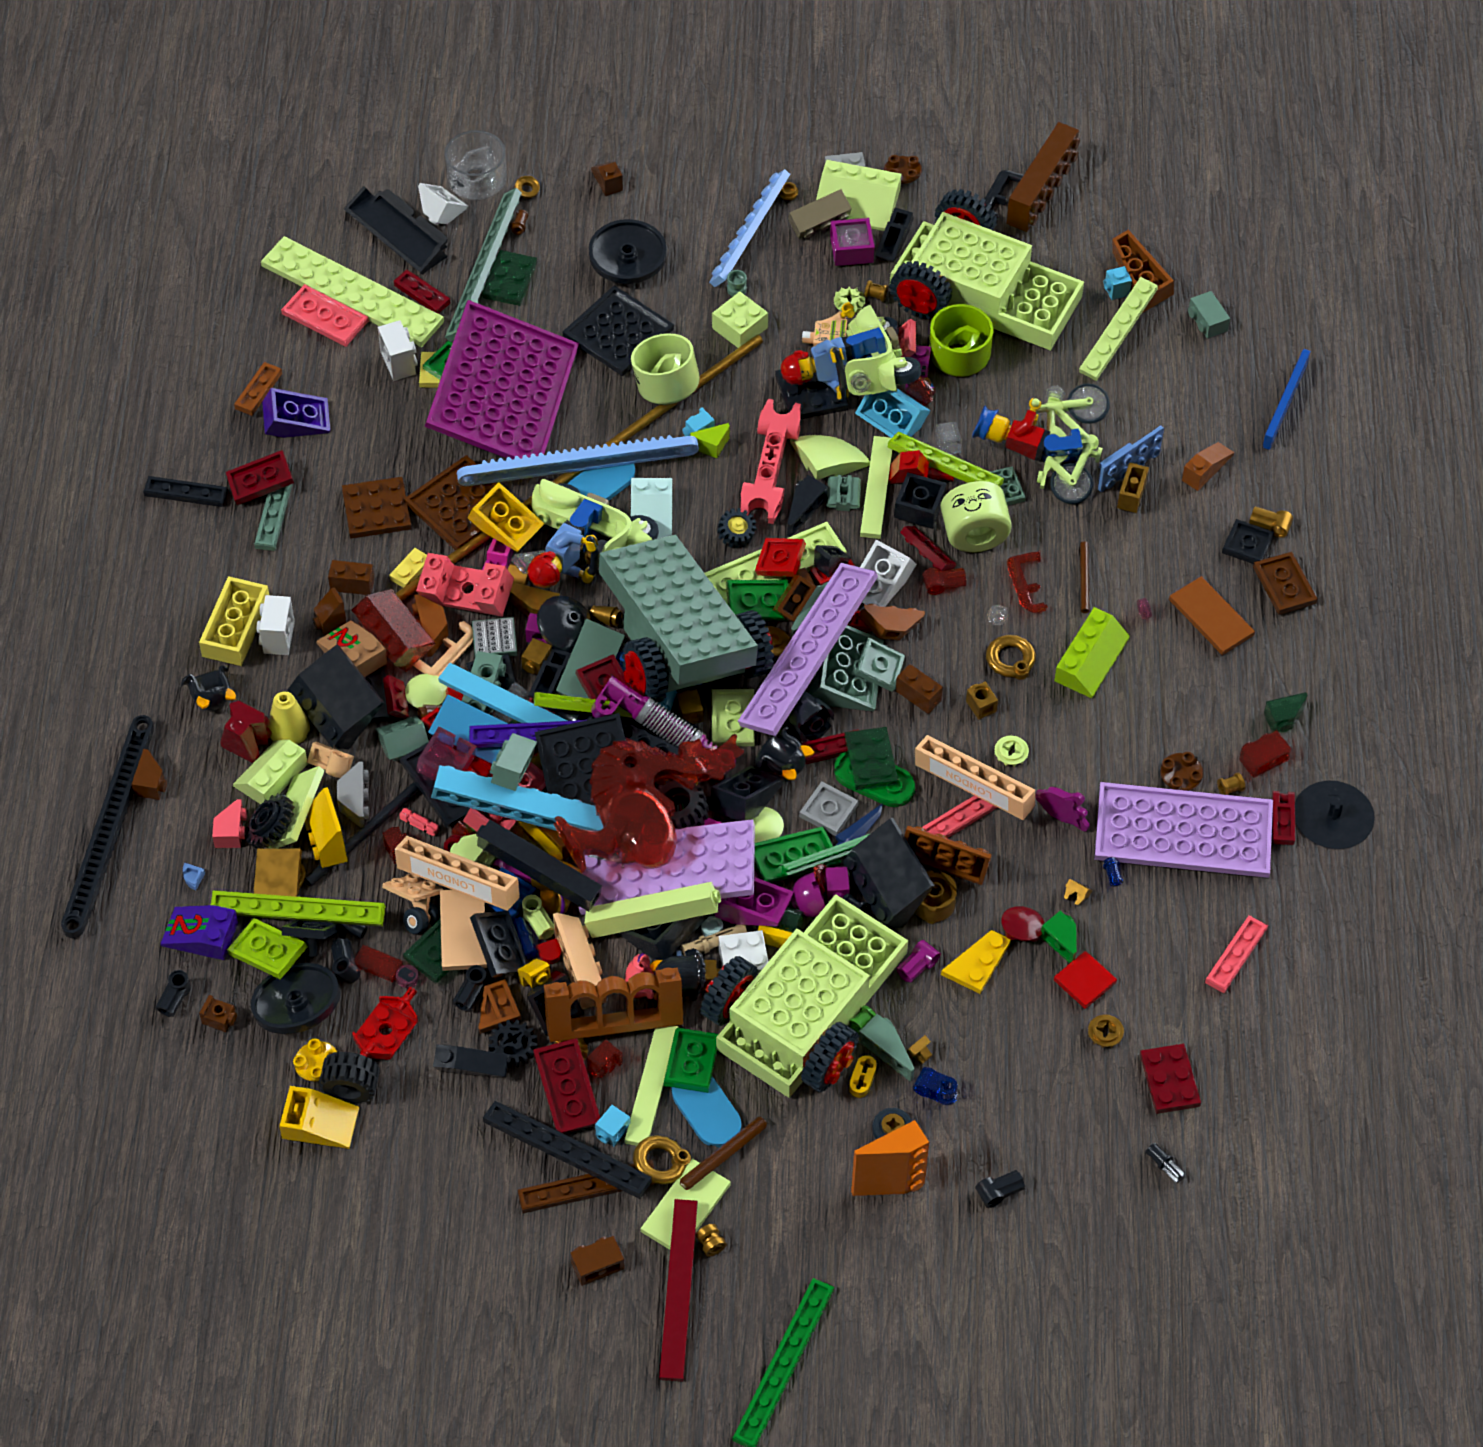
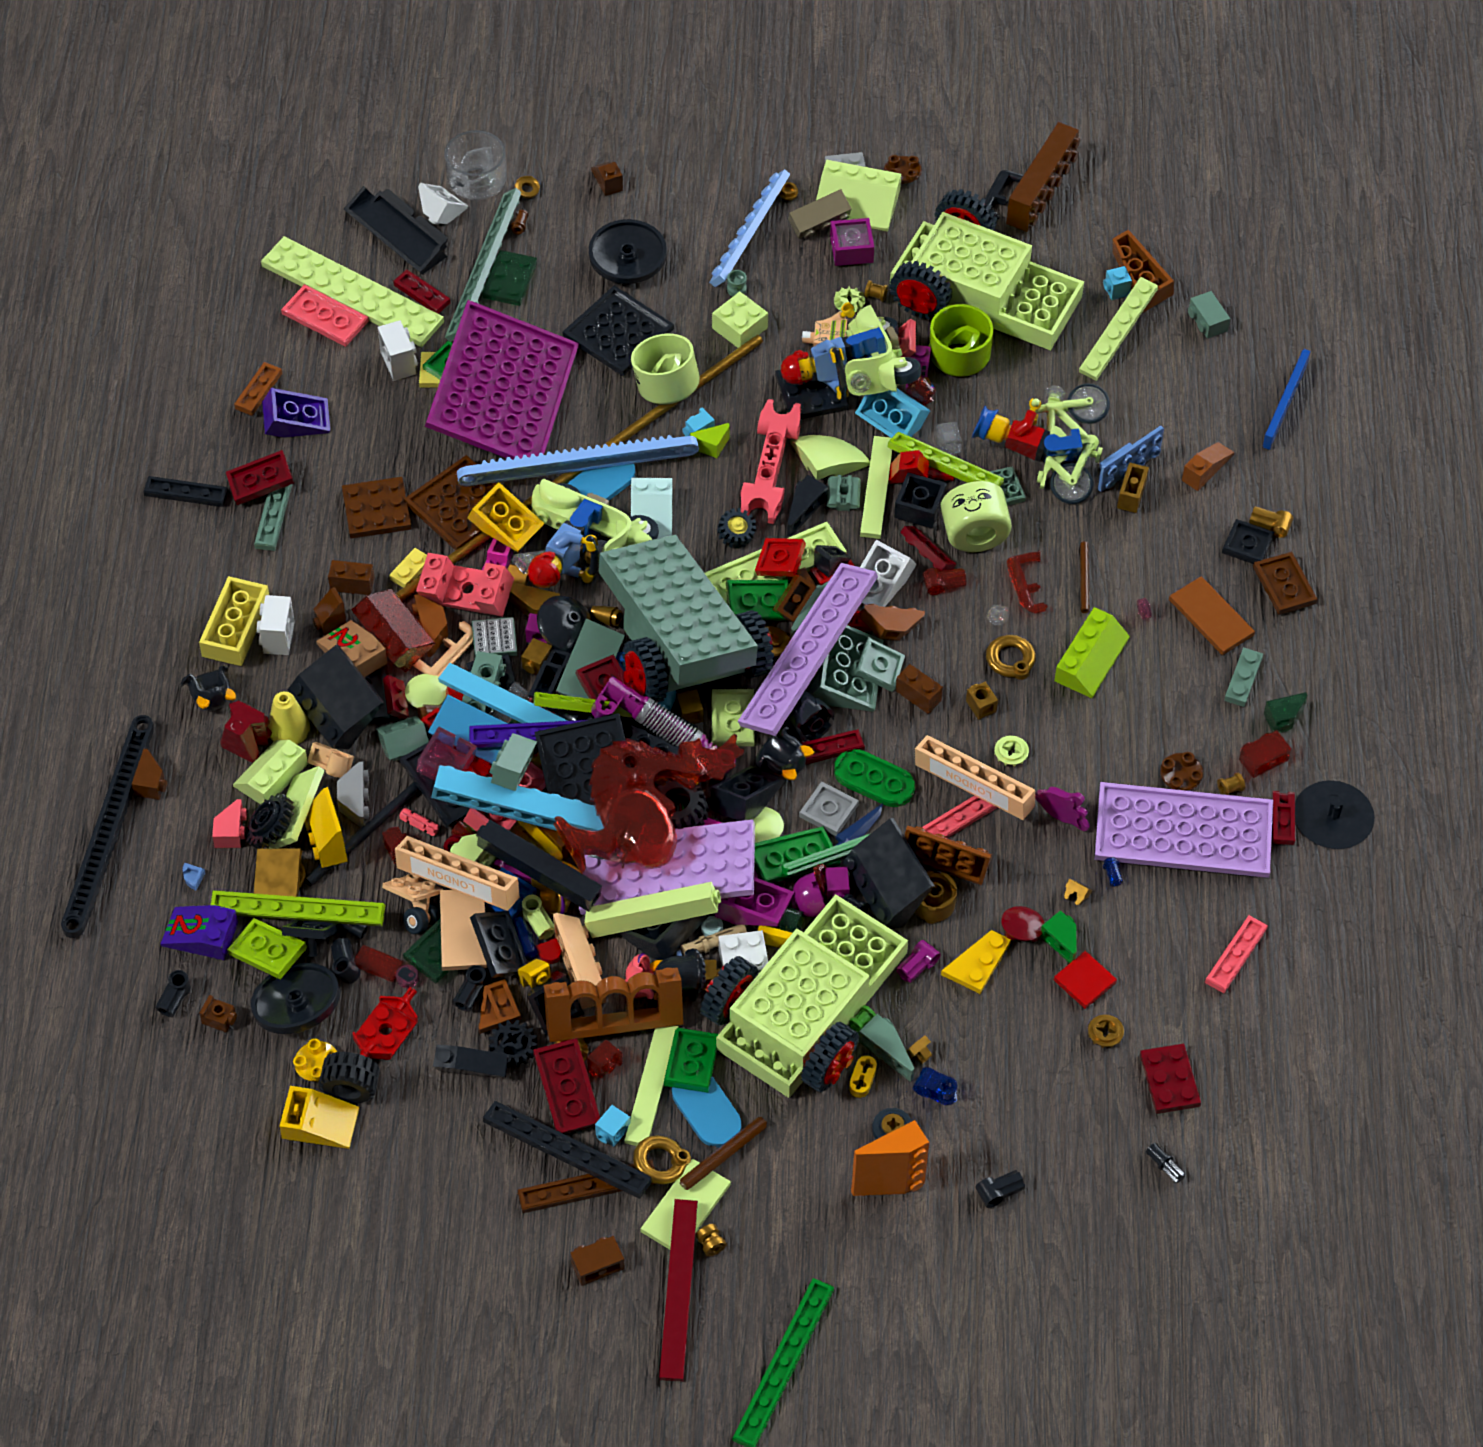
clear green plate [844,727,898,790] -> none
black slope [875,207,914,262] -> none
none -> sand green plate [1224,647,1263,707]

